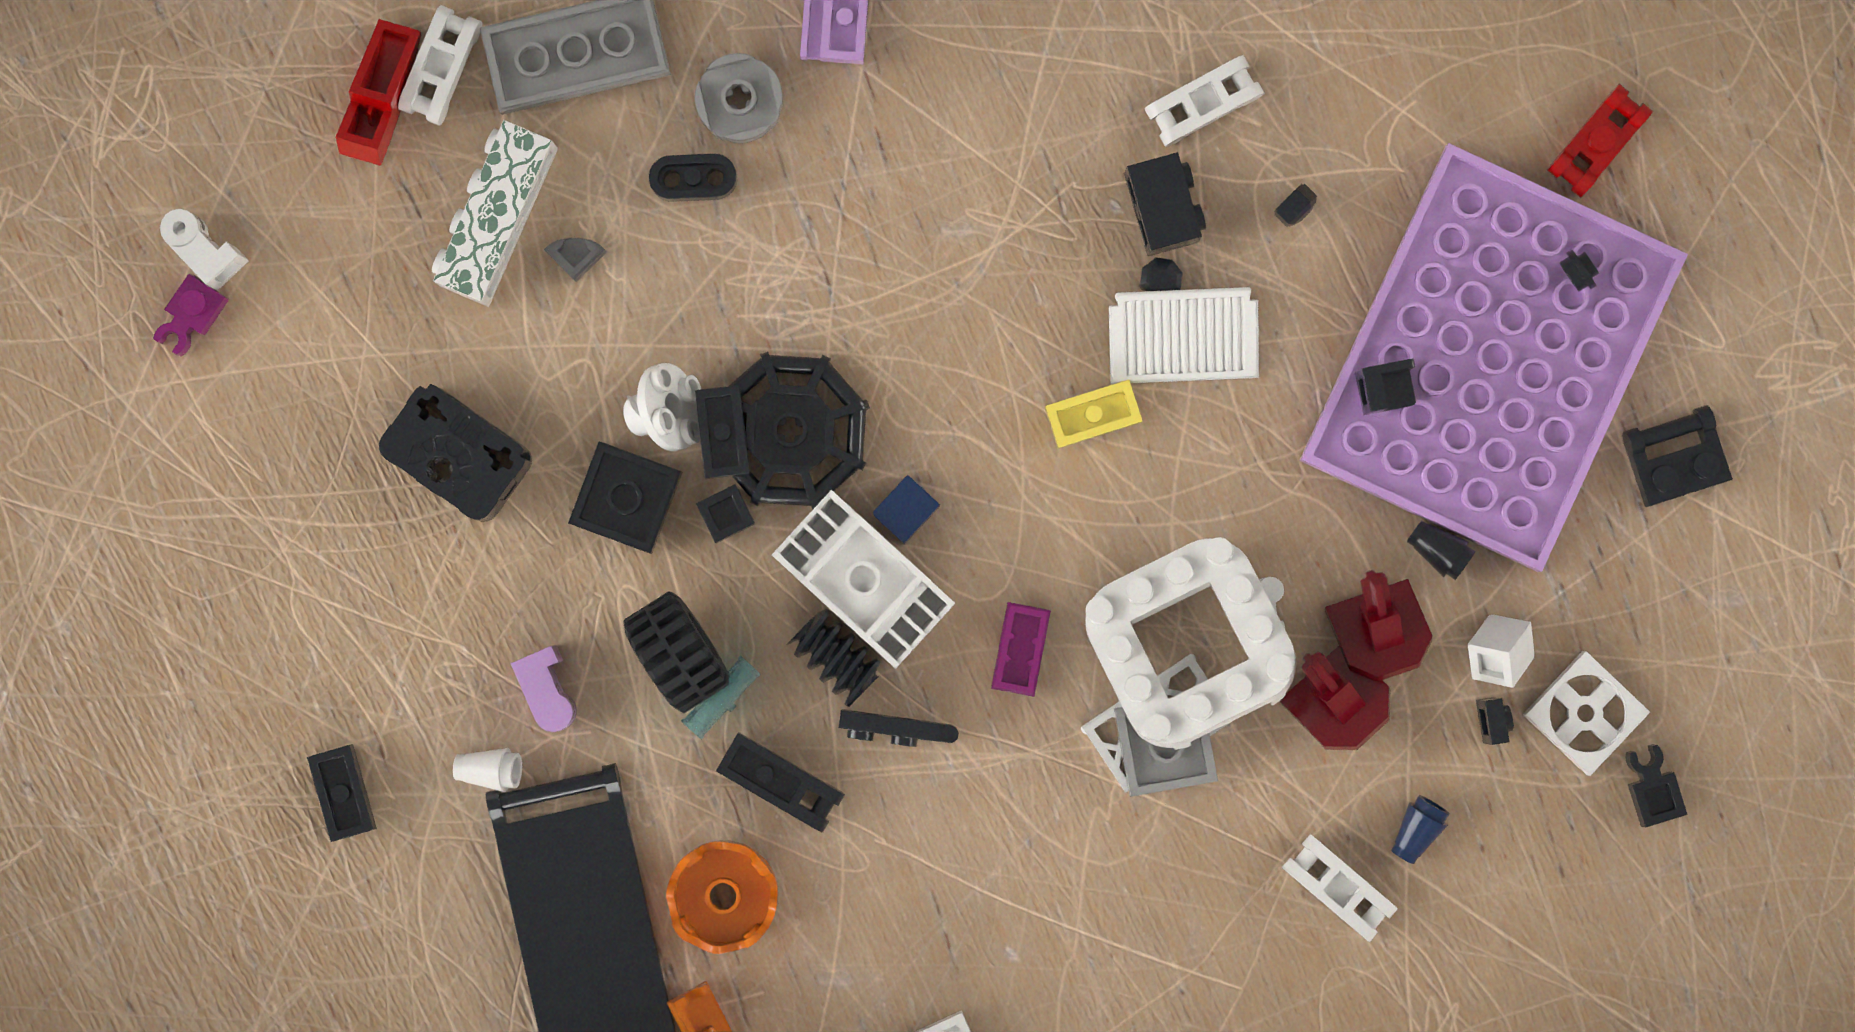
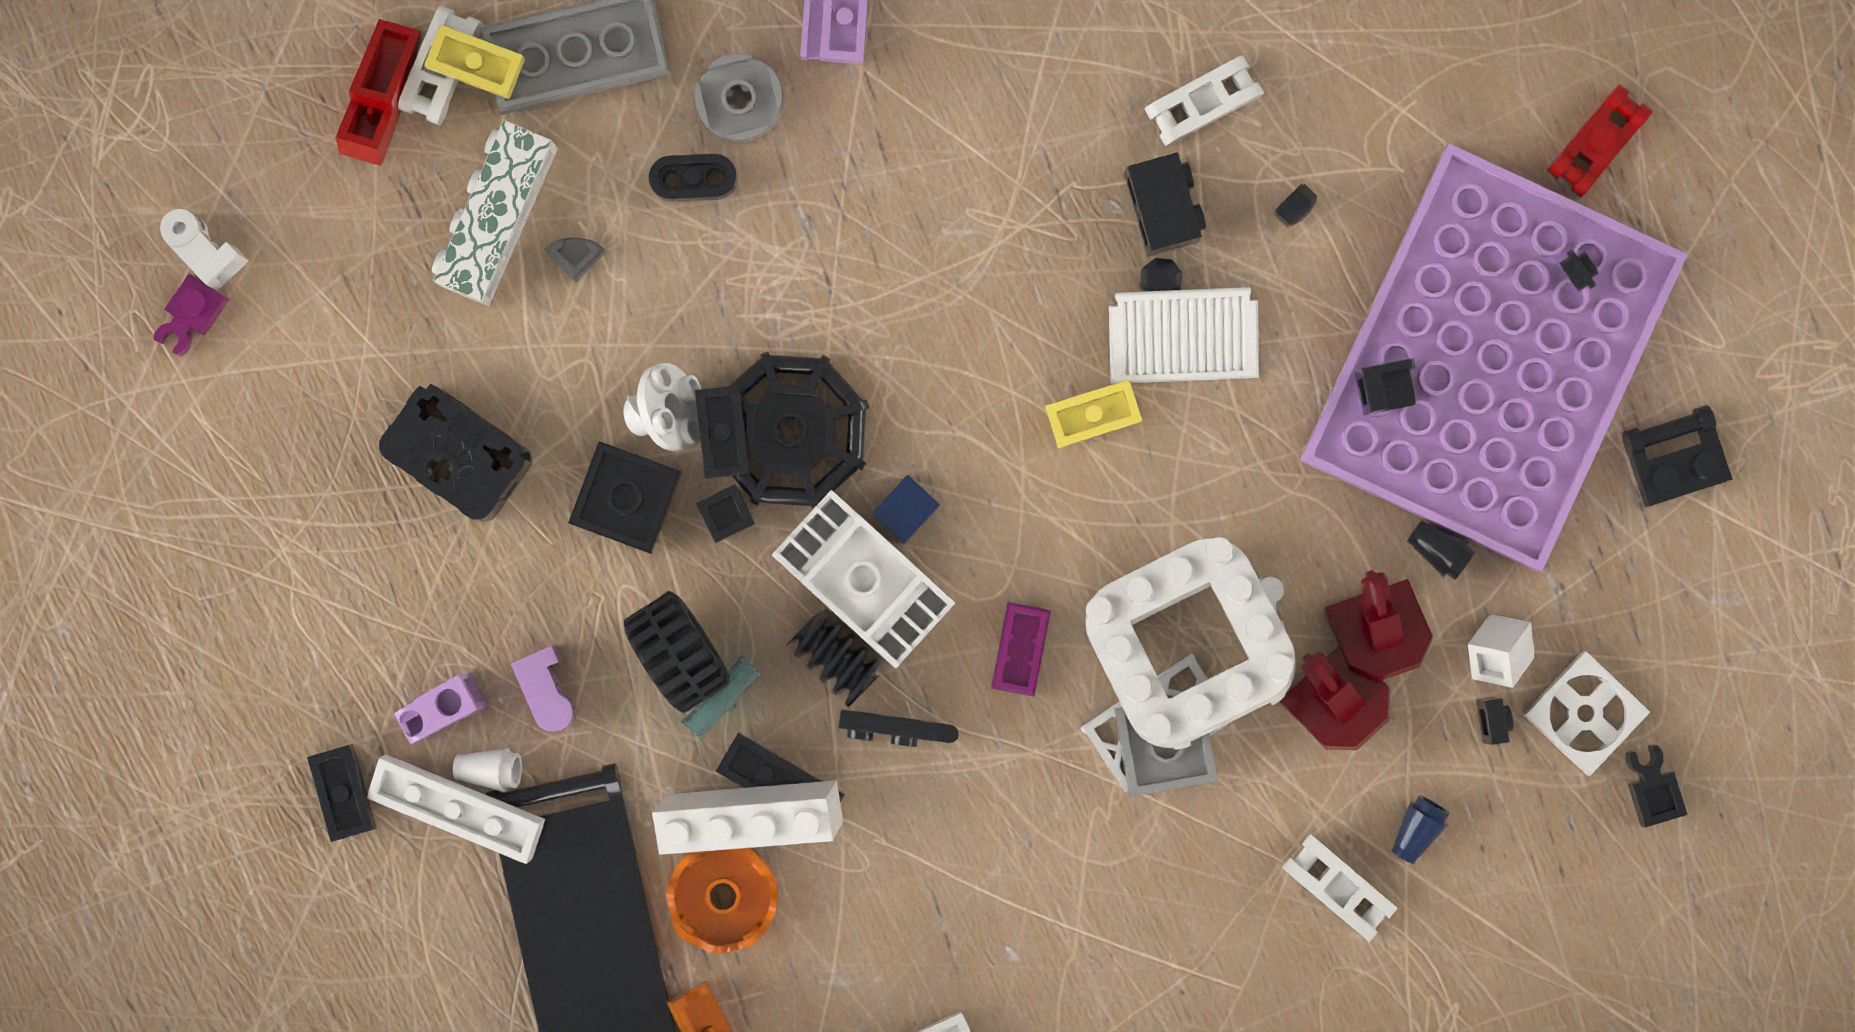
none -> white plate [367,754,545,864]
none -> lavender leg [394,672,488,745]
none -> light yellow plate [424,24,525,99]
none -> white brick [652,780,843,855]

